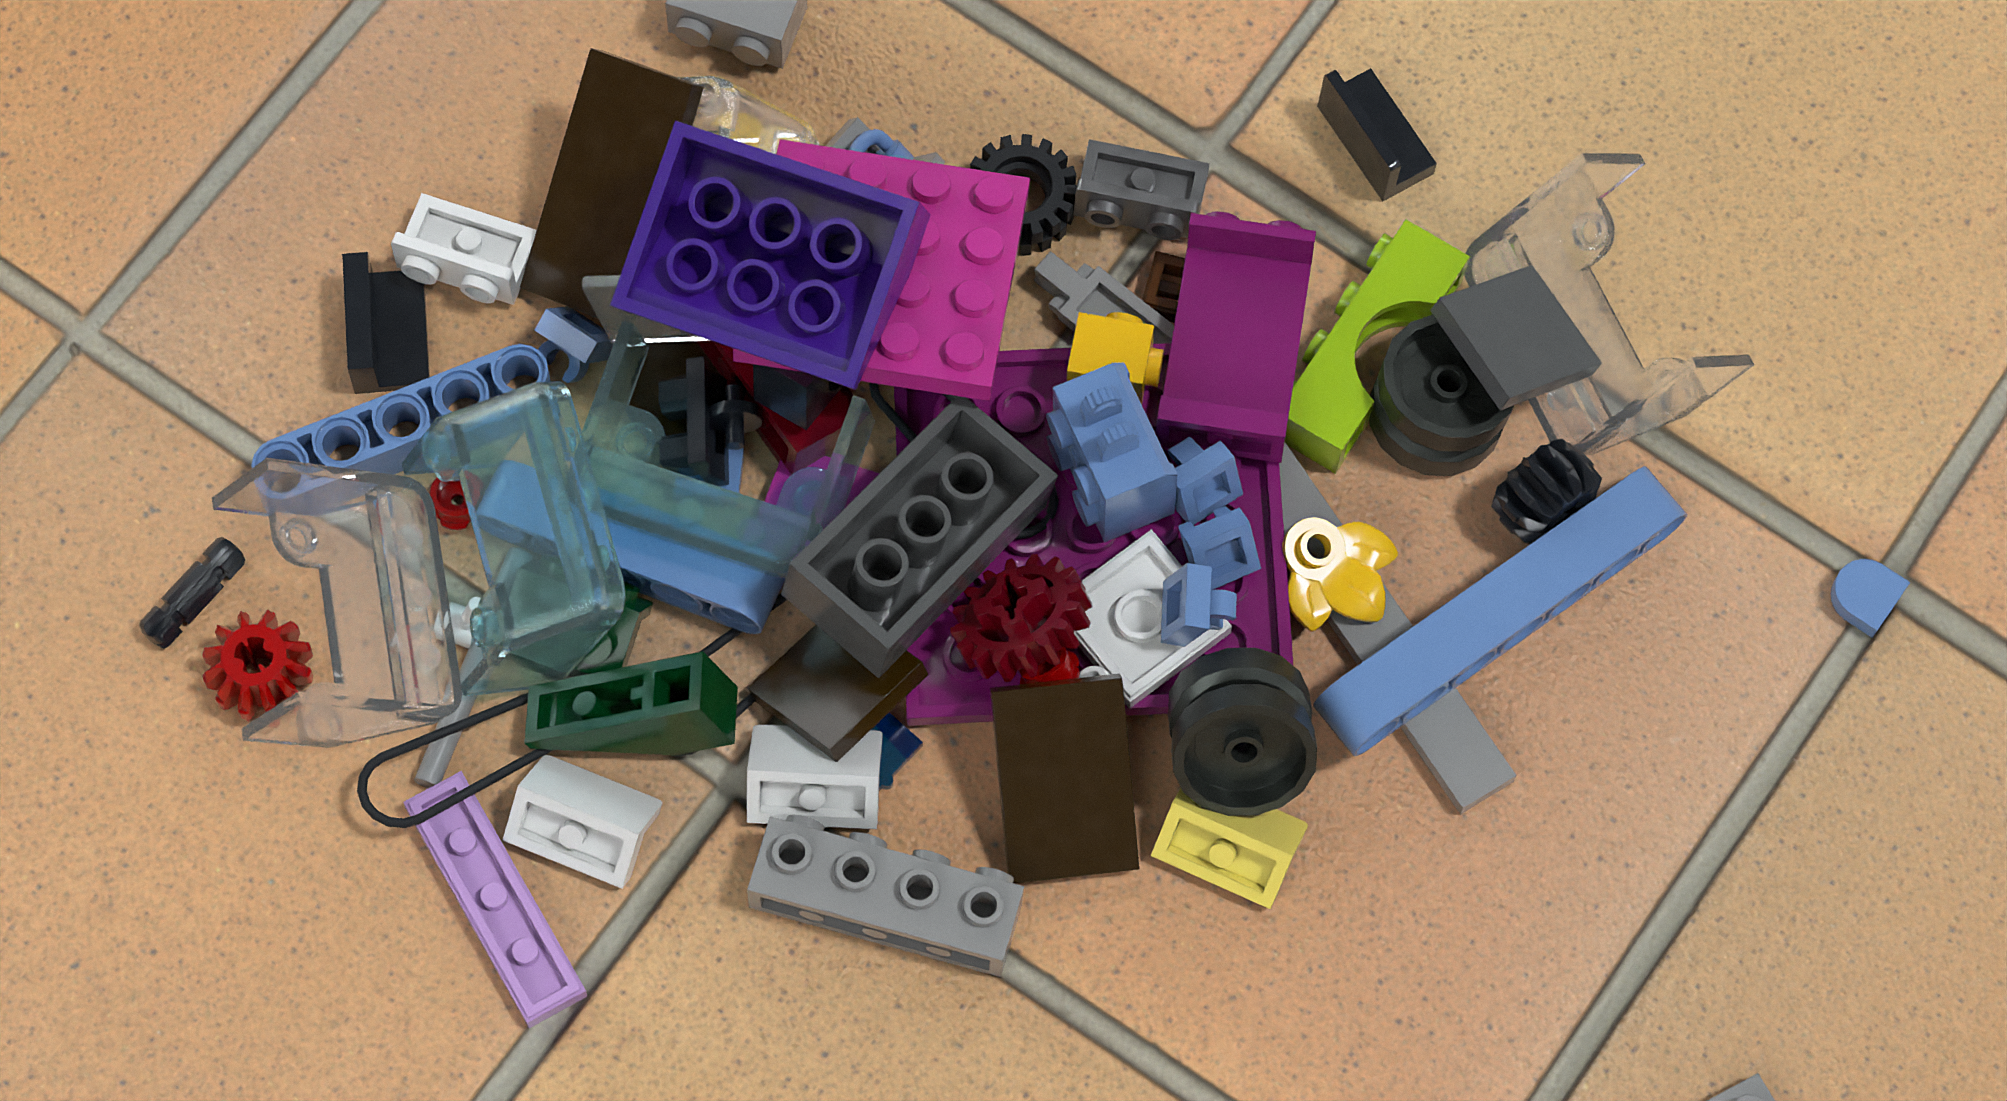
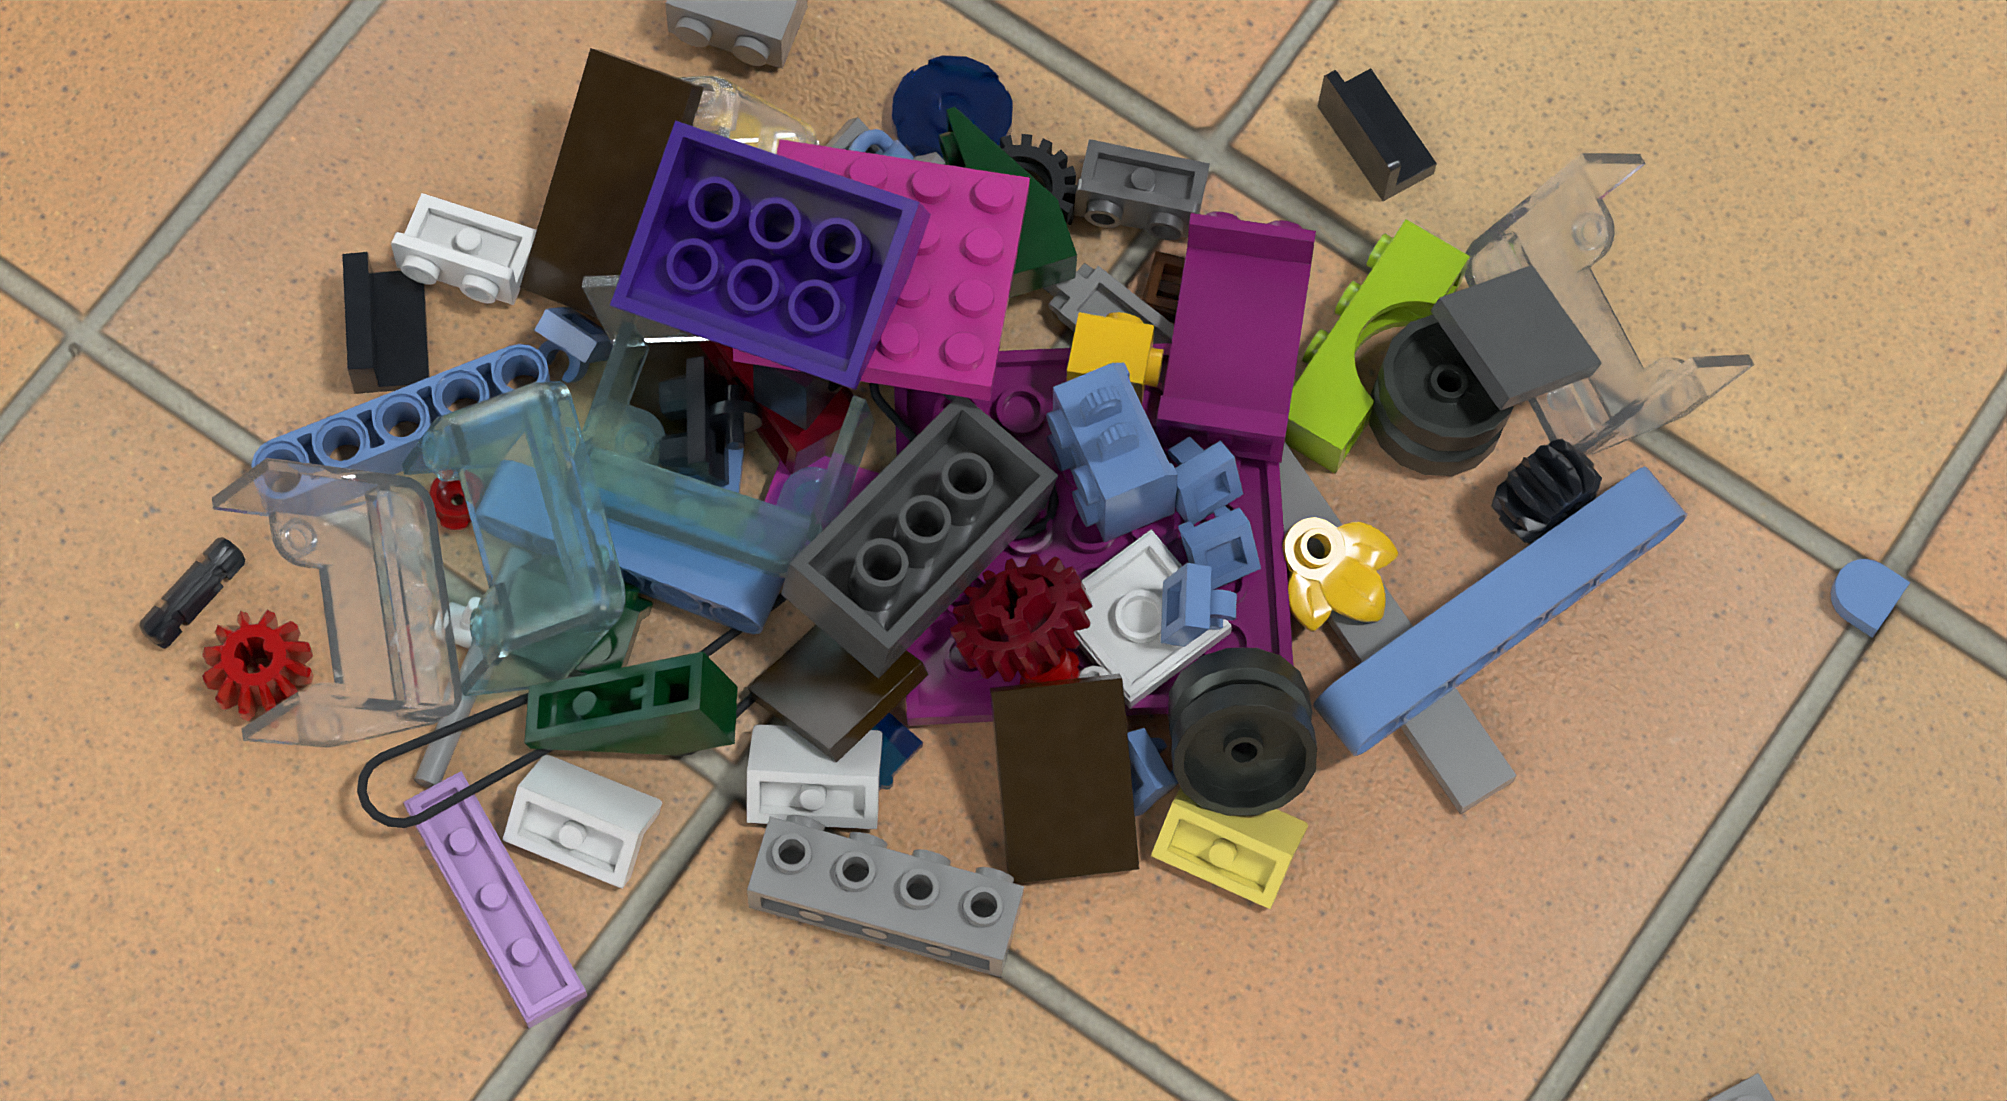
none -> clear blue tile [892,55,1013,165]
none -> dark green slope [938,107,1077,298]
none -> medium blue tile [1127,728,1179,817]

